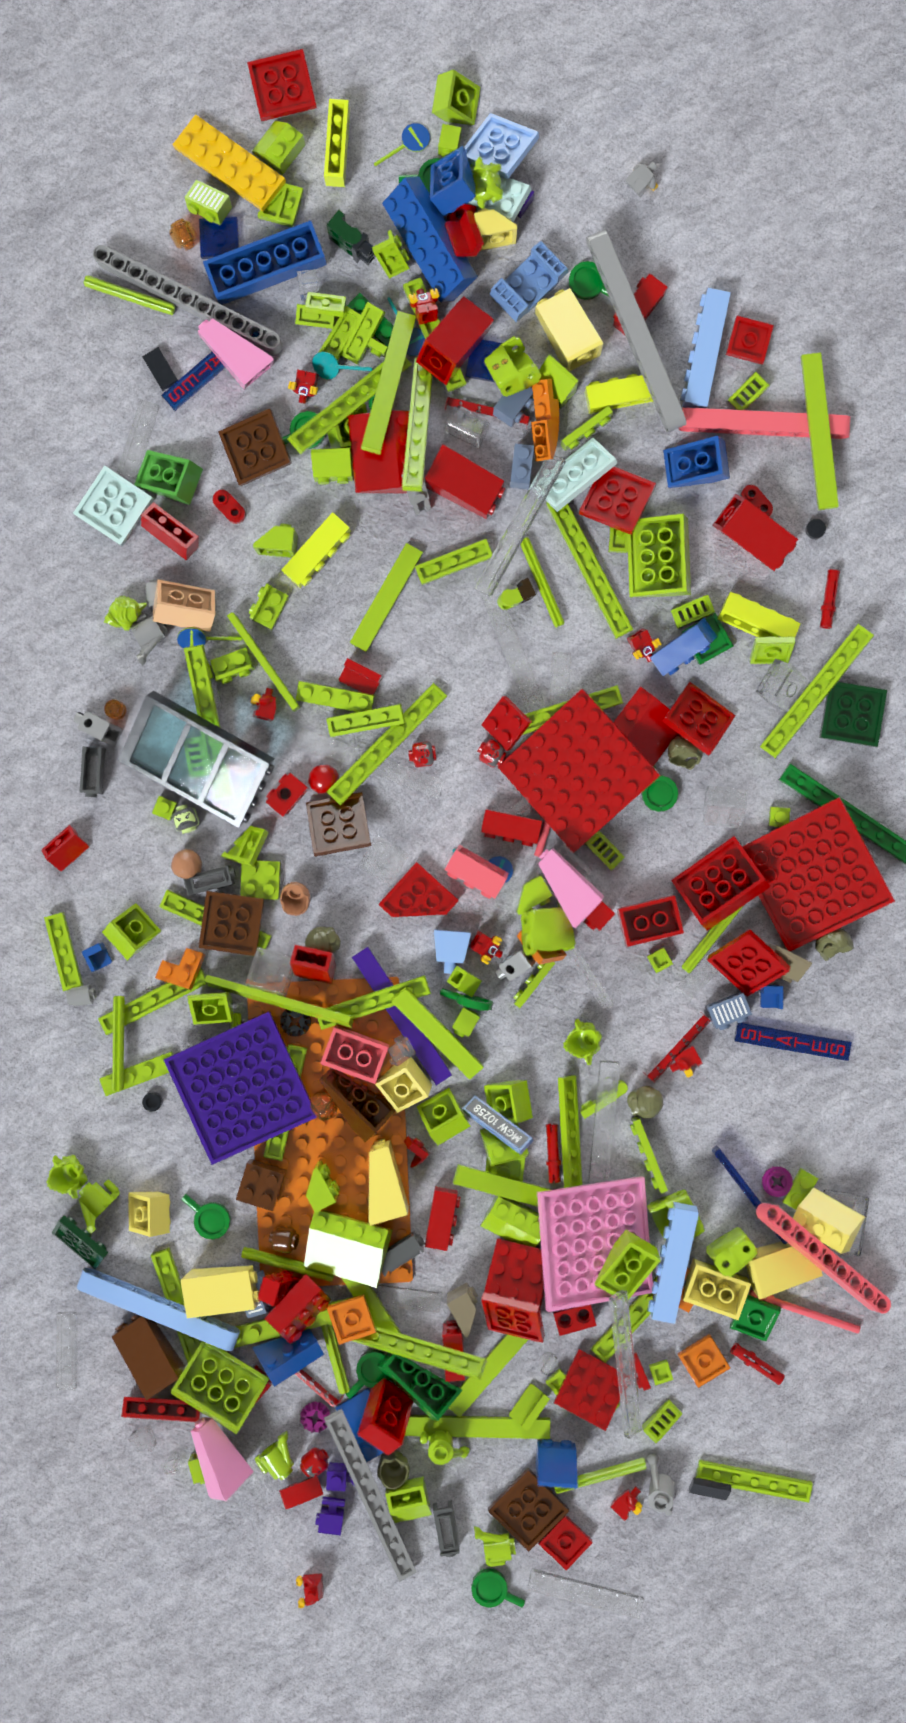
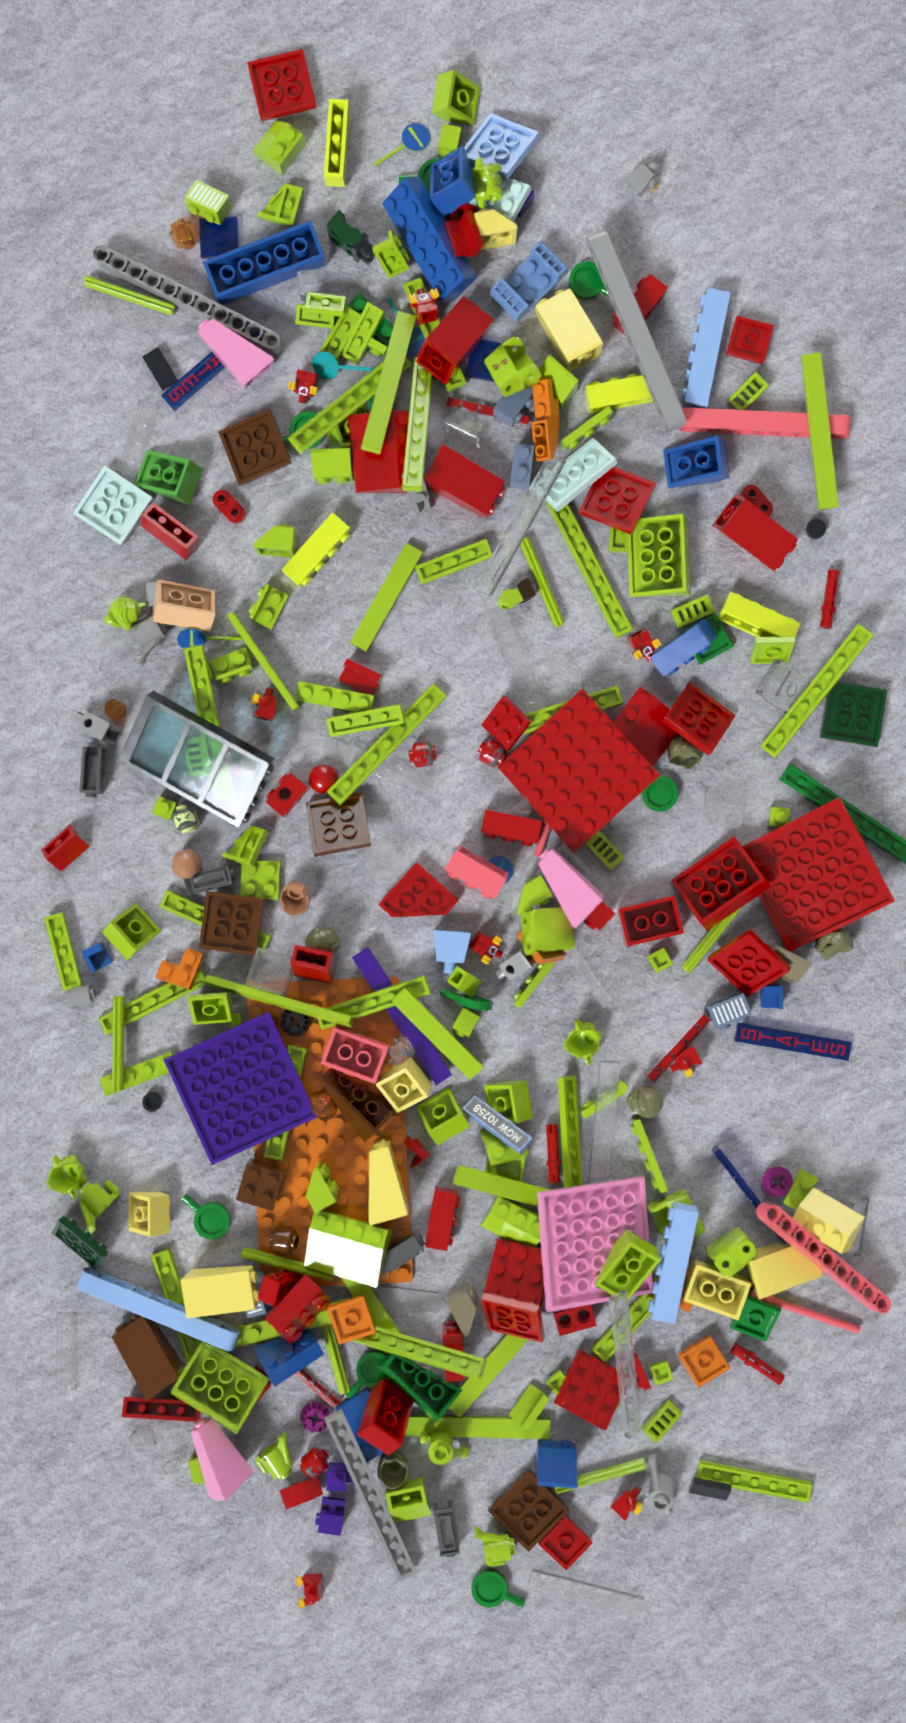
yellow plate [172,114,286,212] -> none

